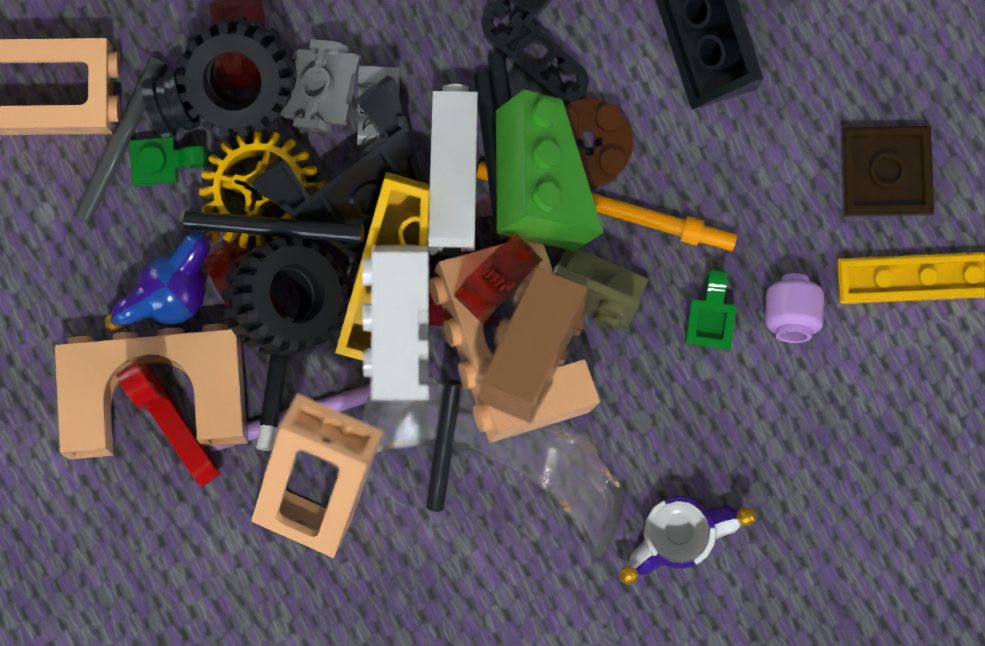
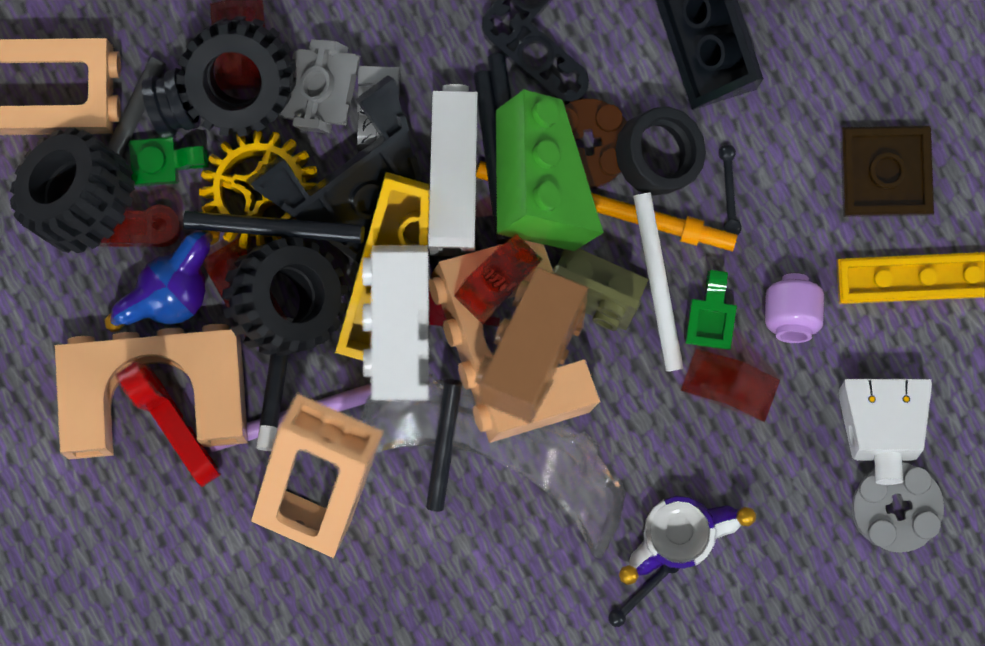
none -> black tyre [10,128,135,253]
none -> clear red leg [99,204,182,247]
none -> black hinge [608,565,680,627]
none -> black tyre [615,107,706,196]
none -> white bar [633,192,684,371]
none -> clear red slope [681,349,780,422]
none -> black hinge [718,144,742,235]
none -> white torso [839,379,932,485]
none -> light grey plate [852,462,944,552]

